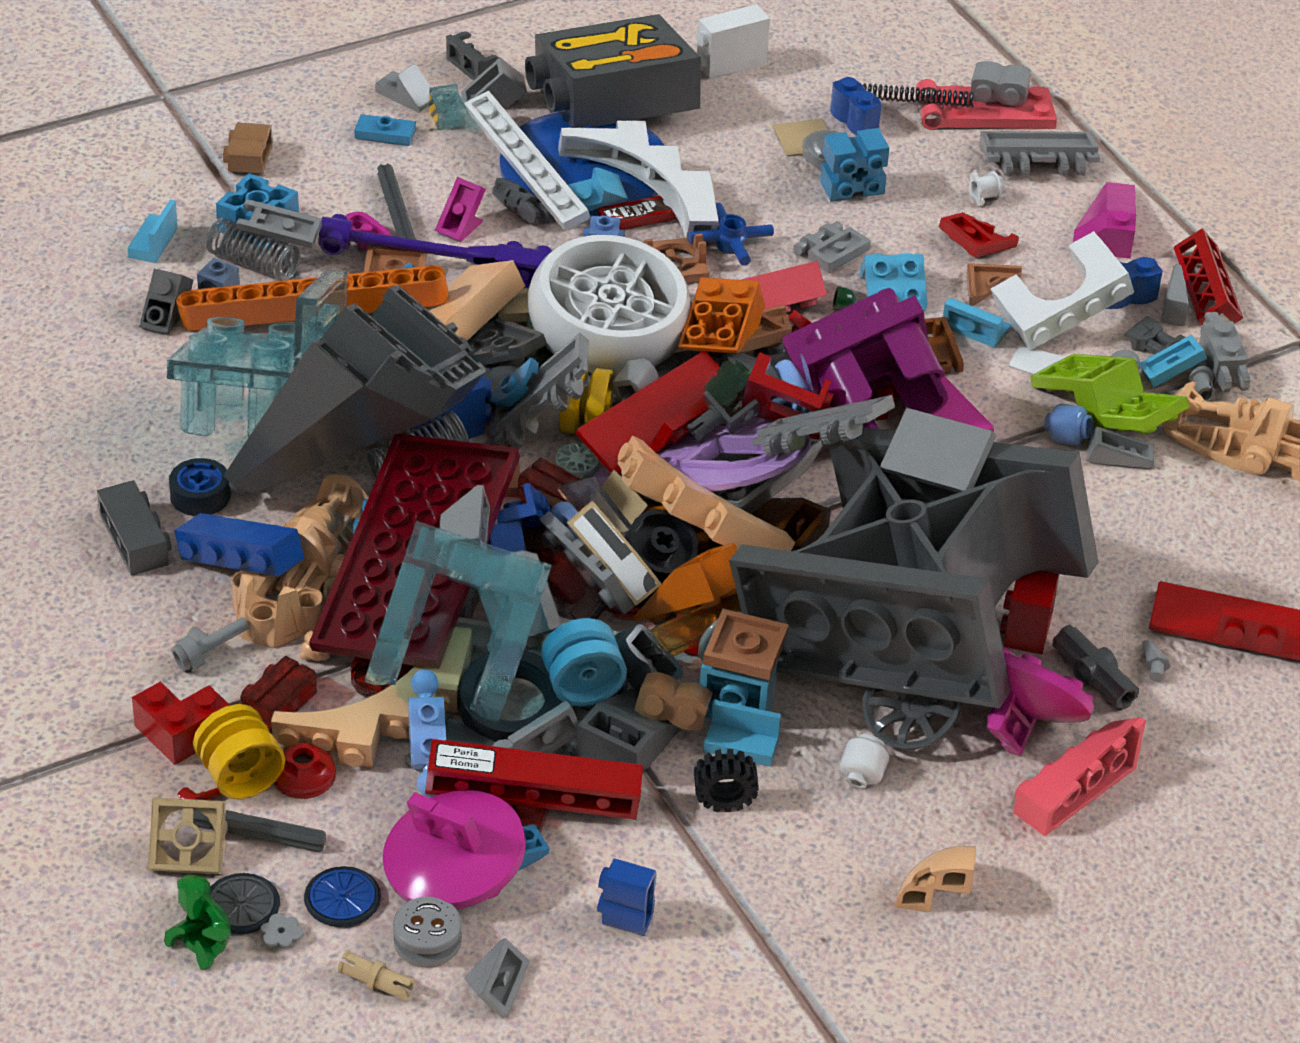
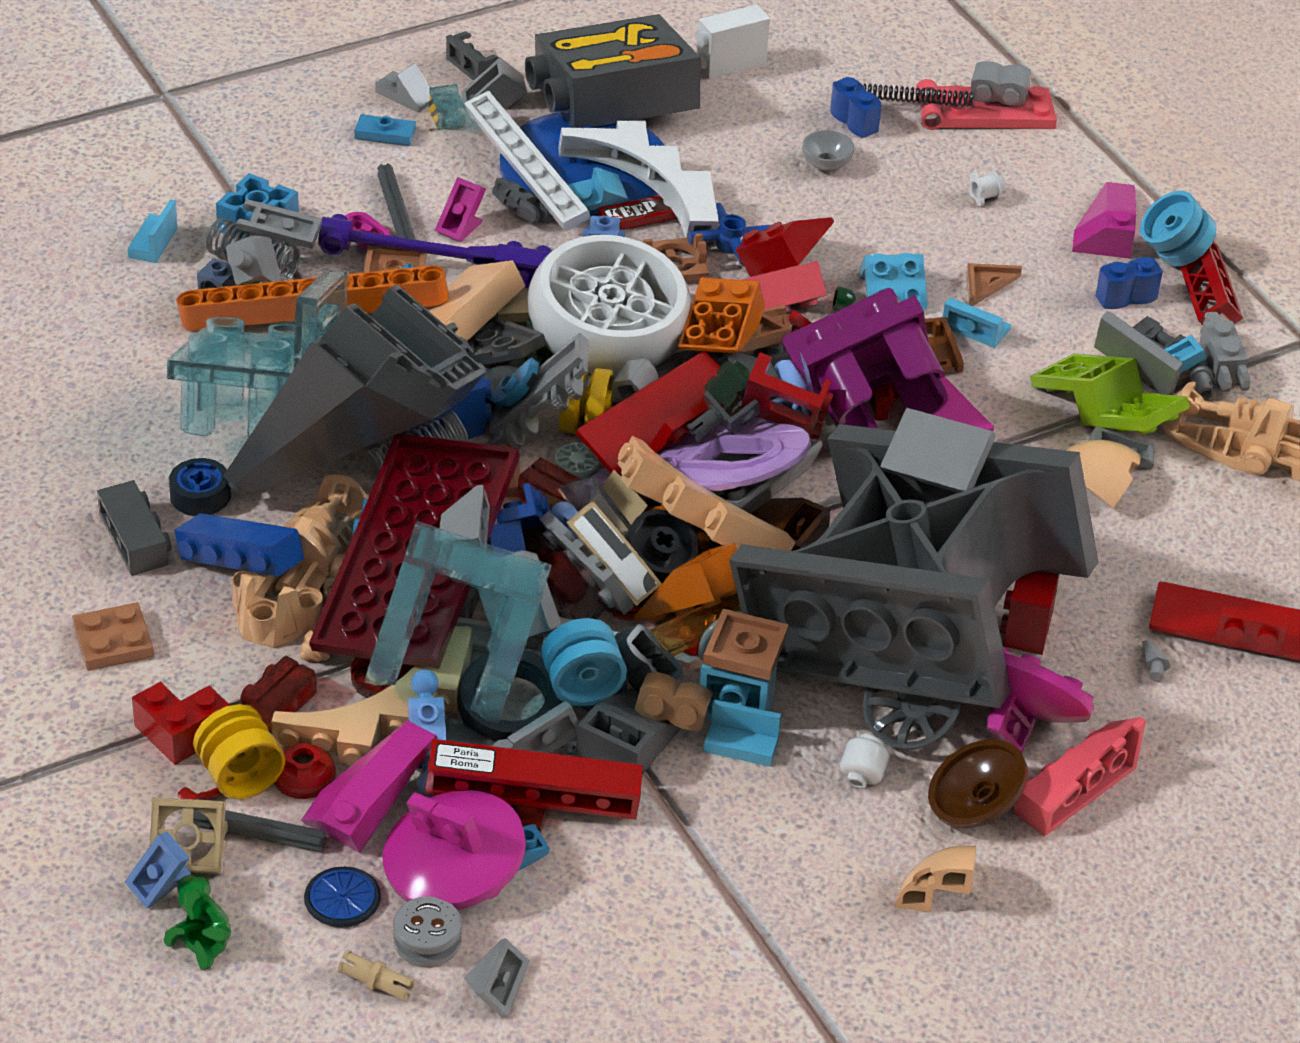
dark grey slope [139,268,194,334] -> none
light grey piece [171,617,249,672] -> none
dark grey wheel [209,873,280,934] -> none
medium nougat brick [223,122,273,174] -> none
light grey plant [261,914,303,948] -> none
blue brick [597,858,656,936] -> none
black tyre [694,749,759,812] -> none
light grey hinge [752,395,895,457] -> none
tan sticker [772,119,828,156] -> none
light grey plate [794,221,871,273] -> none
dark azure brick [820,128,890,202] -> none
red wing [939,212,1019,258] -> none
light grey hinge [980,131,1100,176] -> none
white arch [991,231,1134,350] -> none
white sticker [1008,344,1065,374] -> none
medium blue head [1044,404,1093,446] -> none
dark grey piece [1052,624,1139,710] -> none
light grey slope [1161,264,1189,326] -> none
none -> nougat plate [72,602,154,671]
none -> medium blue slope [125,831,191,908]
none -> light grey torso [226,236,282,285]
none -> dark pink wedge [301,720,437,853]
none -> red slope [735,217,834,277]
none -> reddish brown dish [928,739,1028,828]
none -> light nougat brick [1066,440,1141,507]
none -> light grey tile [1094,311,1183,395]
none -> medium azure wheel [1140,191,1216,267]

